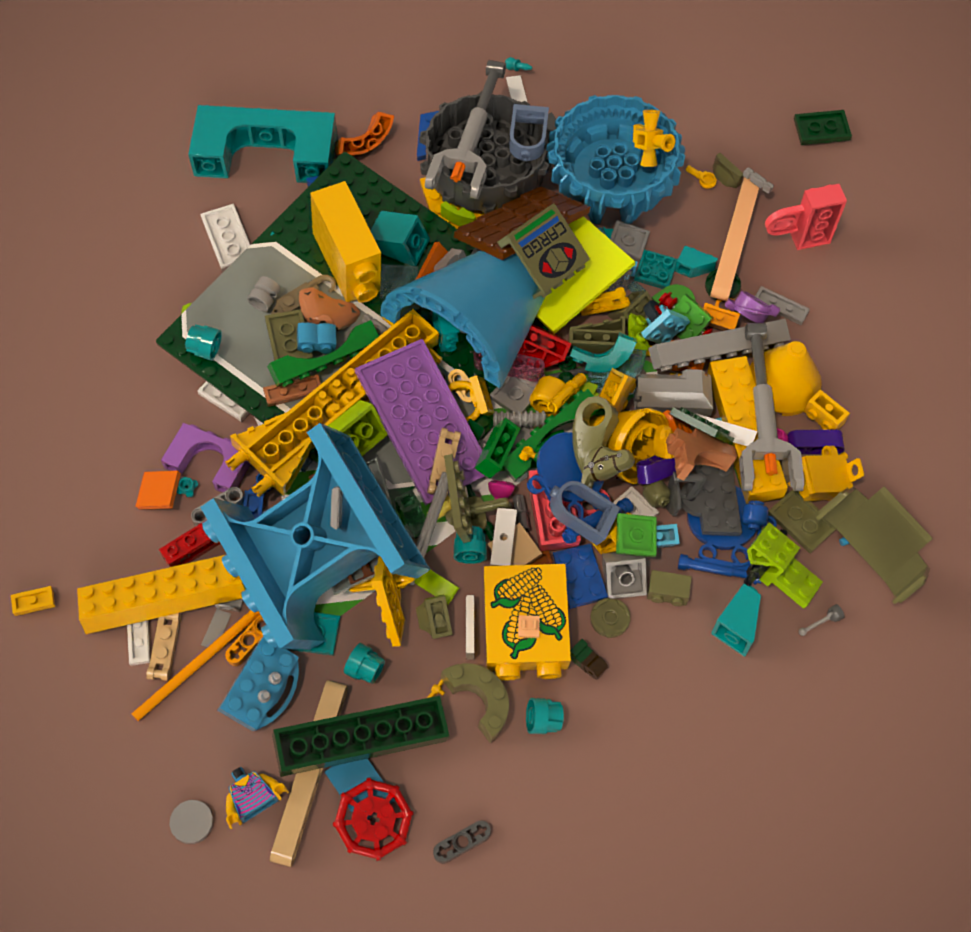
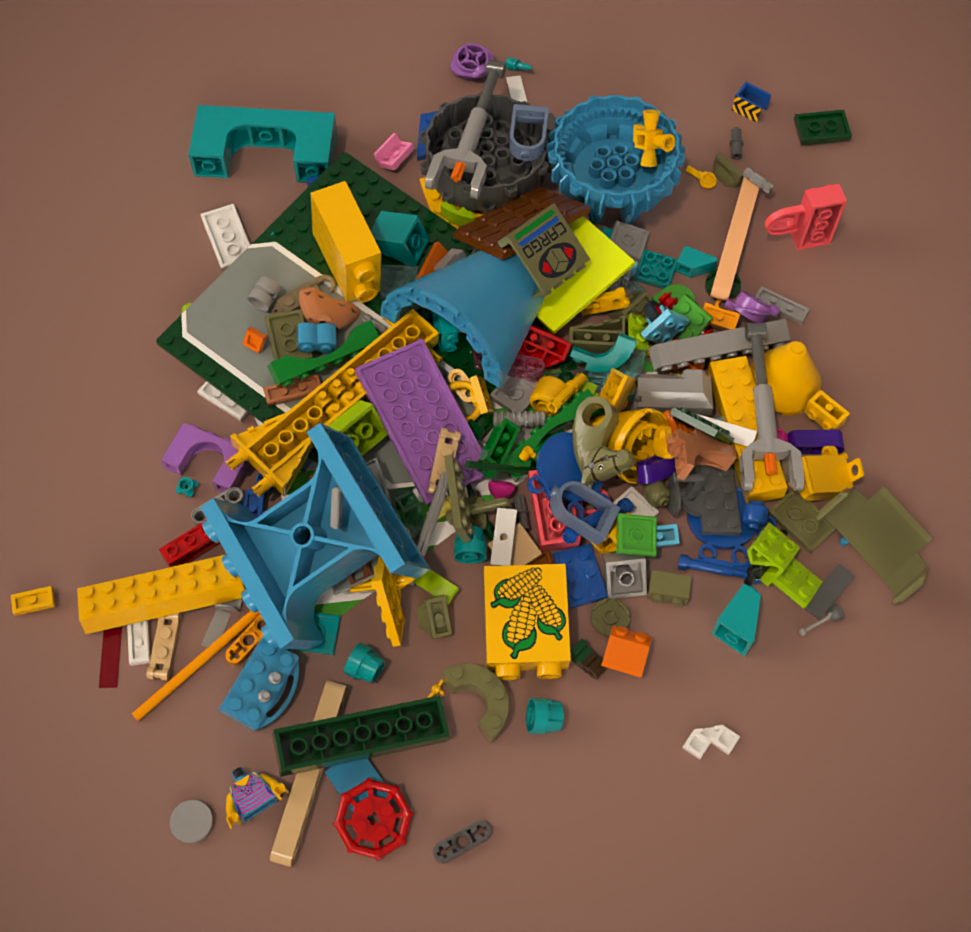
orange tile [135,471,181,509] -> none
teal piece [185,324,222,361] -> none
orange brick [335,112,394,156] -> none
white tile [466,595,474,660] -> none
light nougat tile [518,615,540,638] -> none
none -> dark red sticker [99,626,122,688]
none -> orange tile [243,327,268,353]
none -> bright pink bracket [374,133,415,171]
none -> medium lavender piece [450,43,494,81]
none -> dark green bar [465,460,537,475]
none -> orange slope [601,626,652,677]
none -> white tile [682,725,741,760]
none -> dark grey axle [730,127,743,160]
none -> piece [732,82,771,123]
none -> dark grey tile [804,564,855,620]

